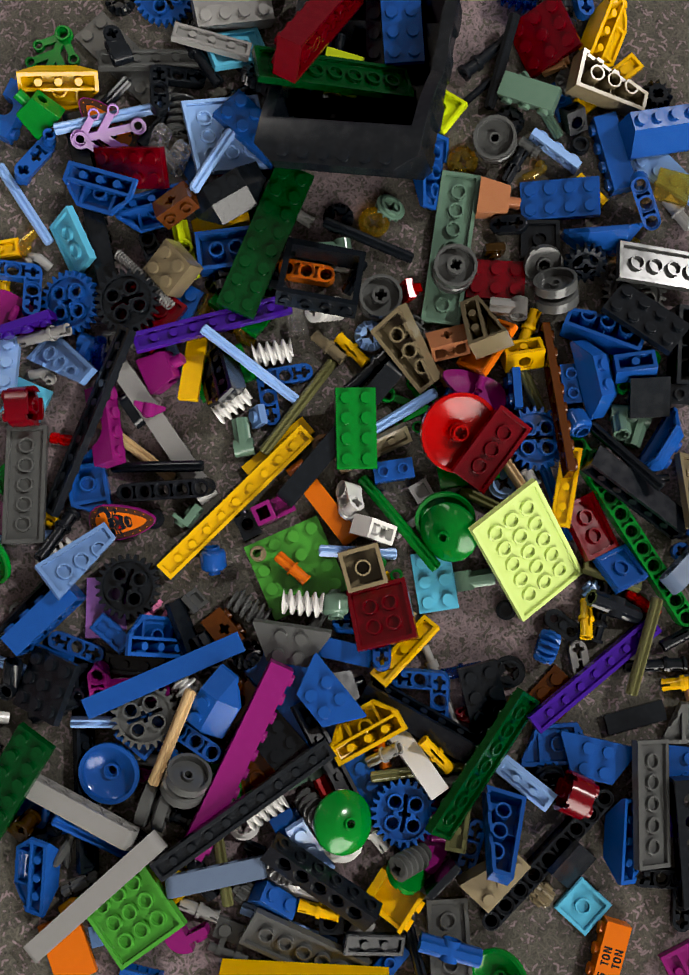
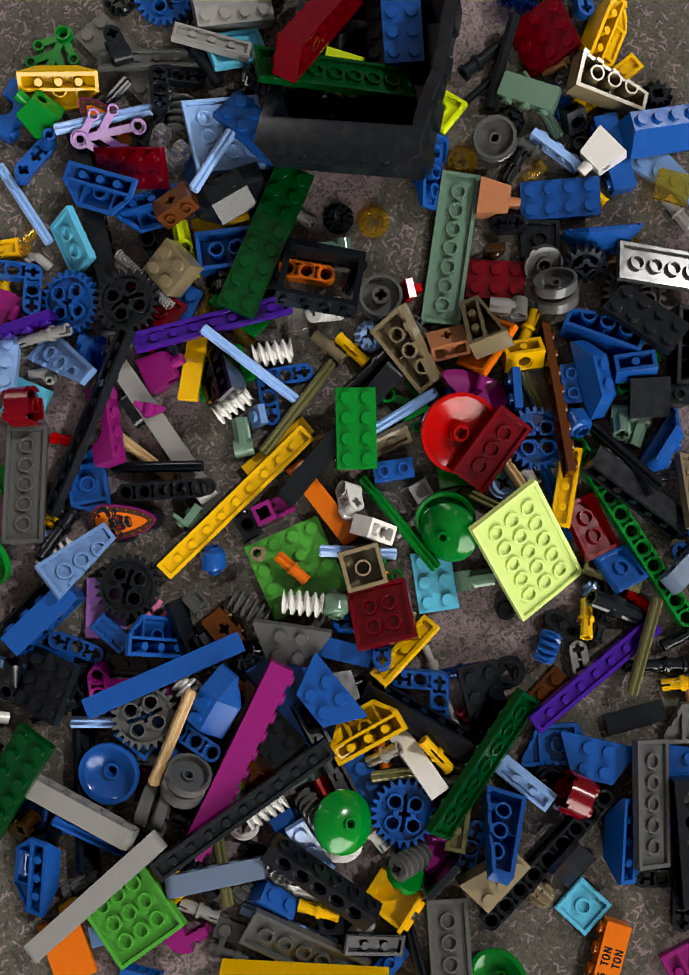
dark grey piece [53,833,75,869] -> none
black axle [322,217,414,263] -> none
sand green gear [375,194,405,222] -> none
blue piece [417,932,483,968] -> none
dark grey wheel [432,243,478,294] -> none
blue beam [630,171,661,231] -> none
none -> white torso [576,125,627,177]

